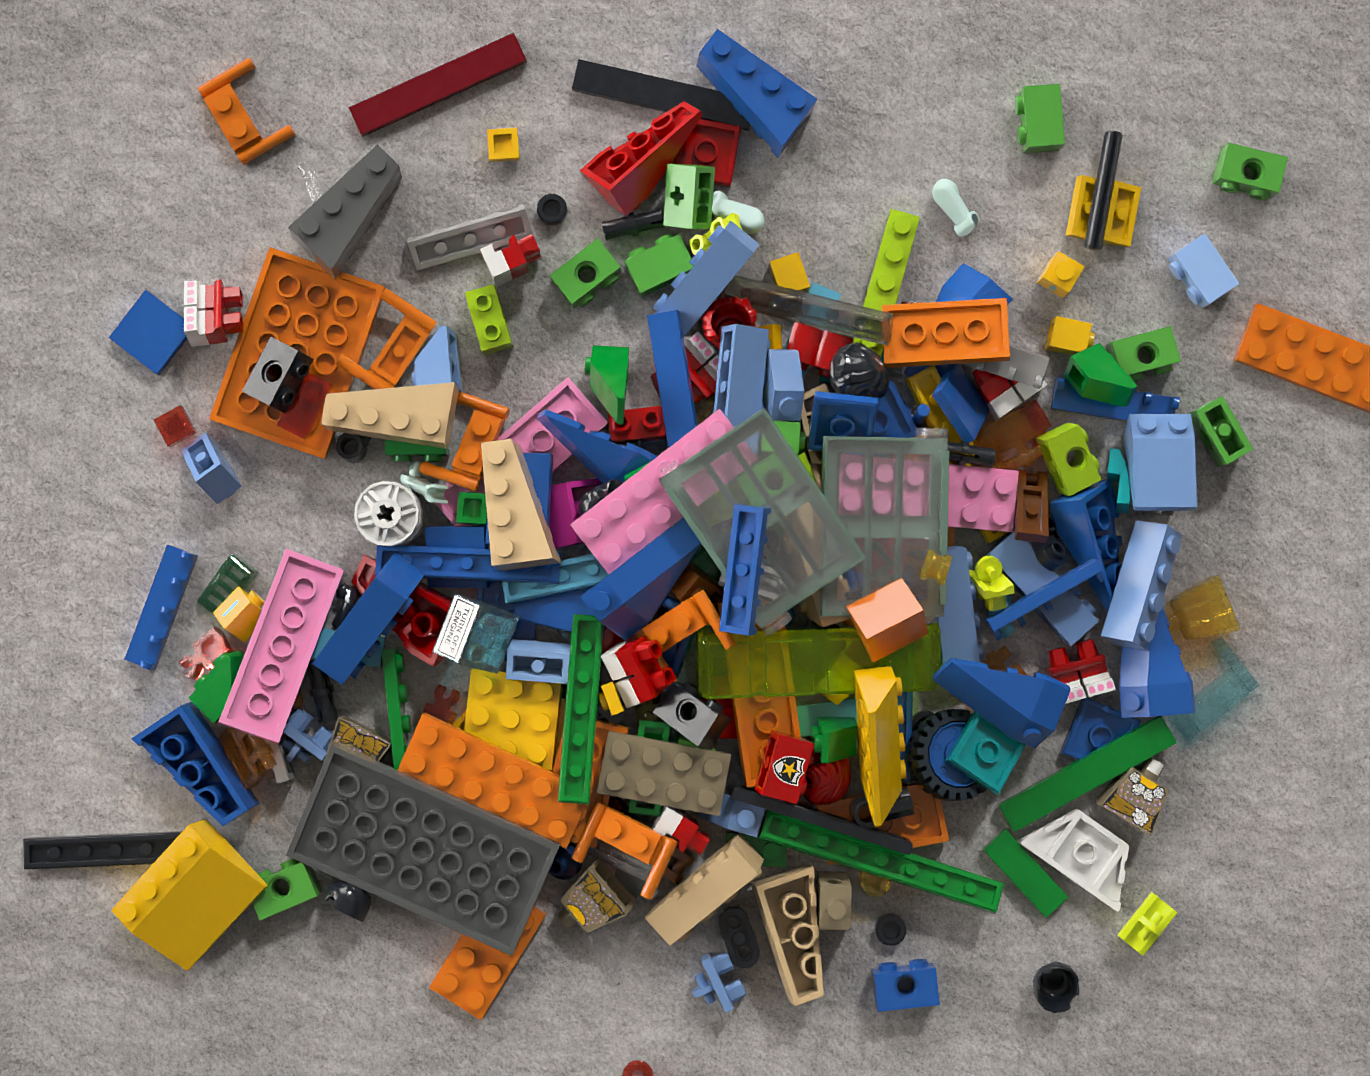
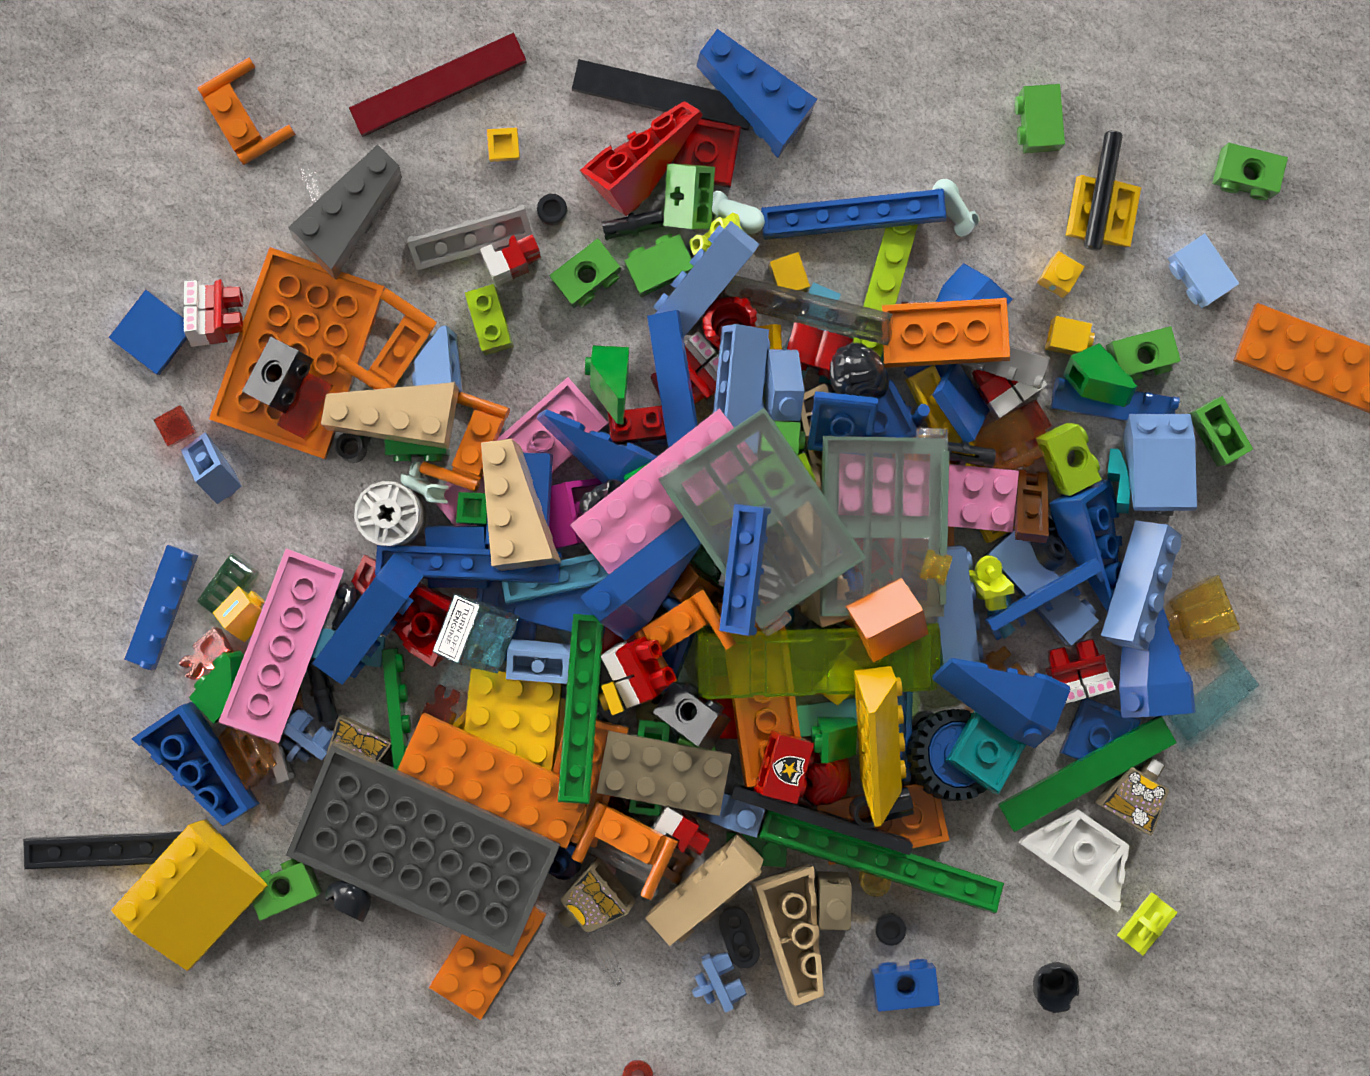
green tile [982,828,1068,918] -> none
none -> blue tile [761,189,947,240]

